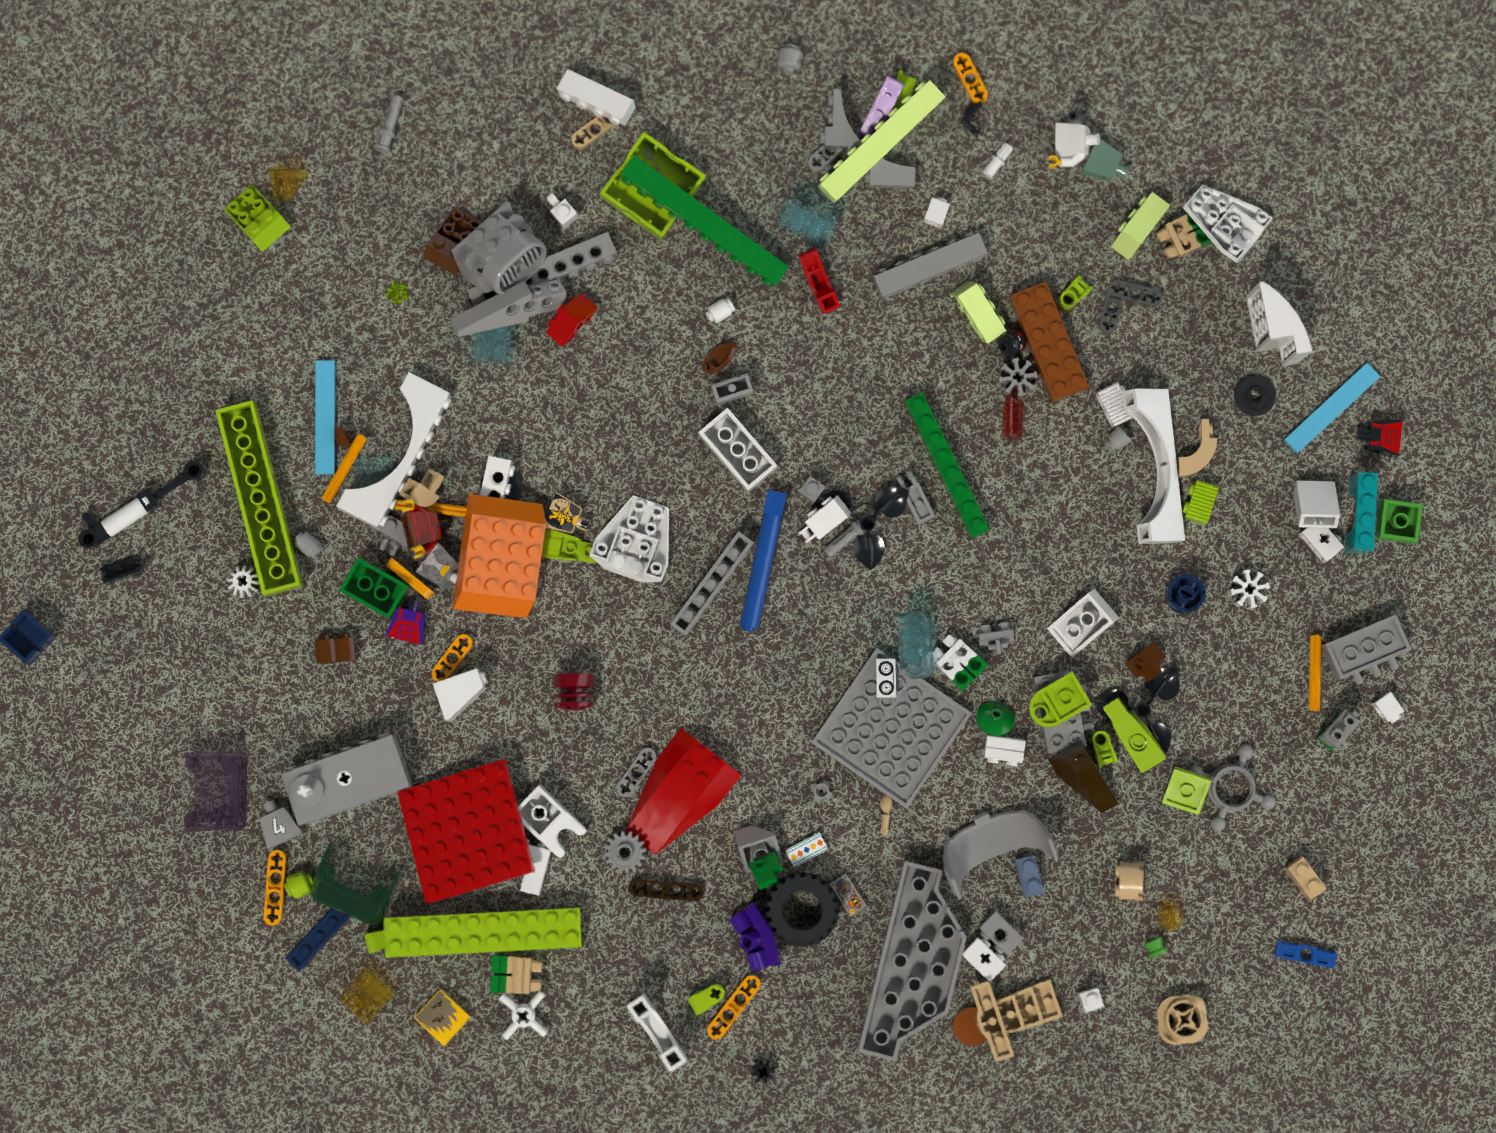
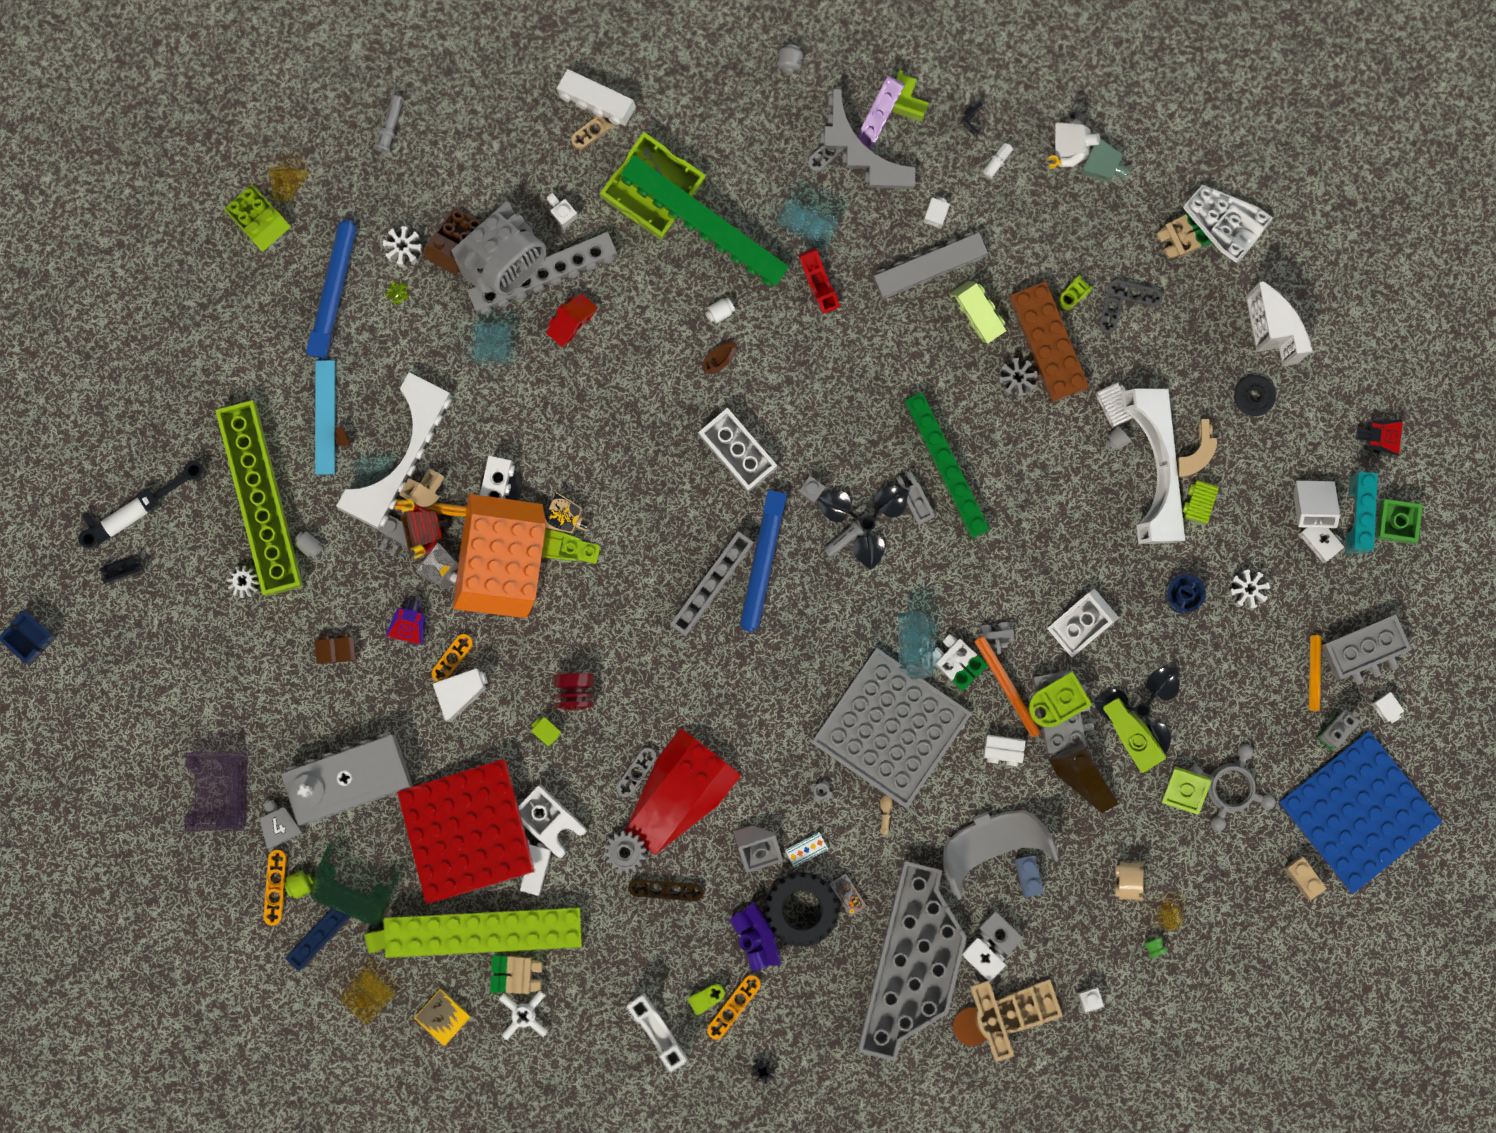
light orange axle [322,434,367,503] -> none
green brick [339,557,411,621] -> none
light orange beam [386,557,434,600] -> none
light grey brick [450,279,566,337] -> none
white wedge [589,495,669,582] -> none
light grey brick [711,373,753,406] -> none
green brick [748,851,783,890] -> none
white brick [799,495,852,543] -> none
yellowish green brick [819,80,945,203] -> none
tile [876,659,896,698] -> none
light orange beam [953,53,988,105] -> none
green dish [976,702,1014,736] -> none
black head [998,329,1026,357] -> none
clear red tile [1002,397,1023,440] -> none
lime piece [1090,730,1118,769] -> none
yellowish green wedge [1111,192,1170,260] -> none
reddish brown brick [1125,641,1165,682] -> none
tan piece [1157,994,1208,1045] -> none
blue piece [1274,940,1337,968] -> none
medium azure tile [1284,363,1381,454] -> none
none -> blue brick [306,219,357,360]
none -> white gear [383,226,423,268]
none -> lime brick [531,717,562,747]
none -> orange axle [975,636,1041,737]
none -> blue plate [1278,731,1442,894]

